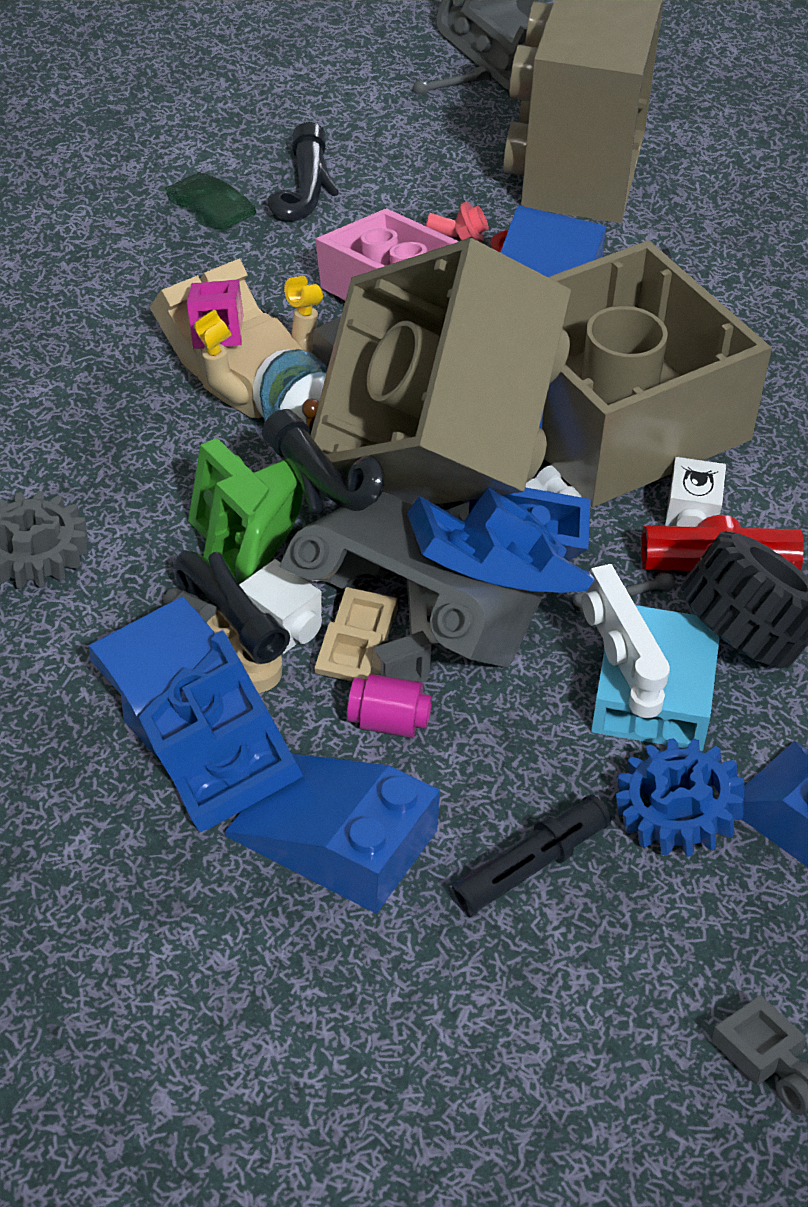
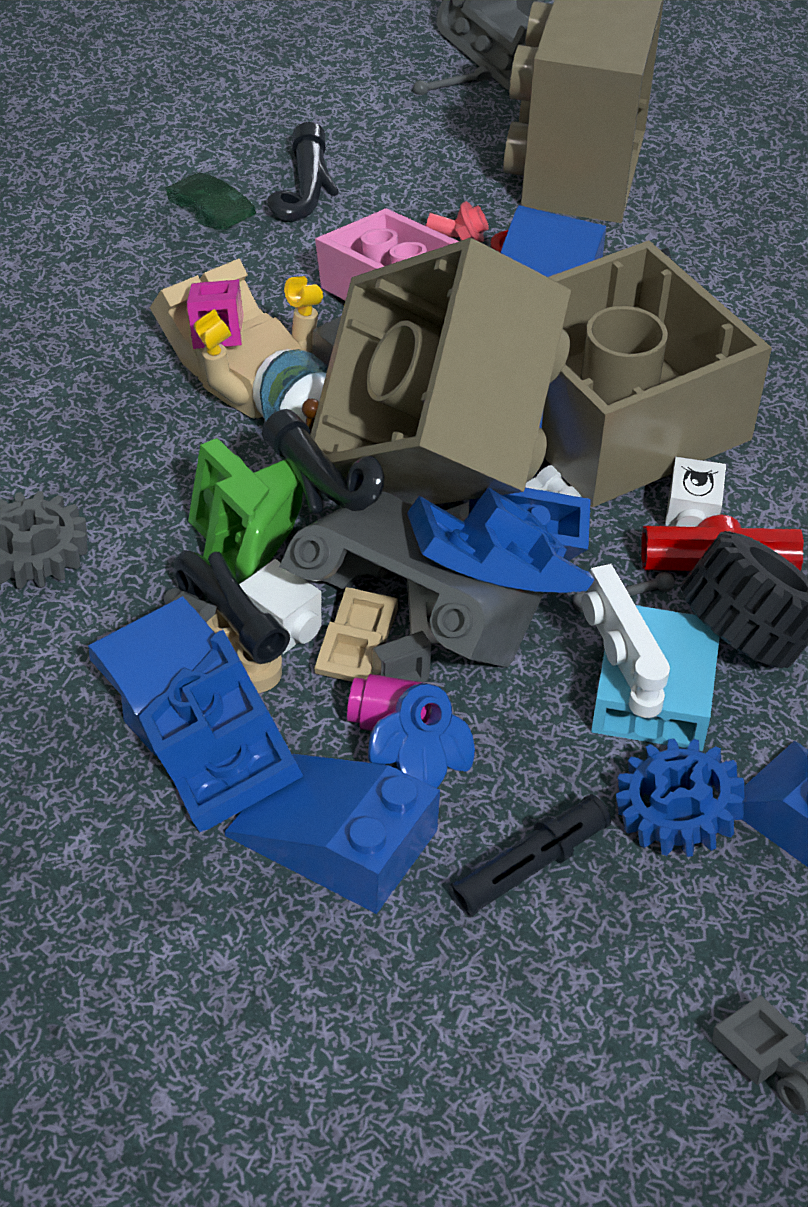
none -> blue plate [368,683,475,788]

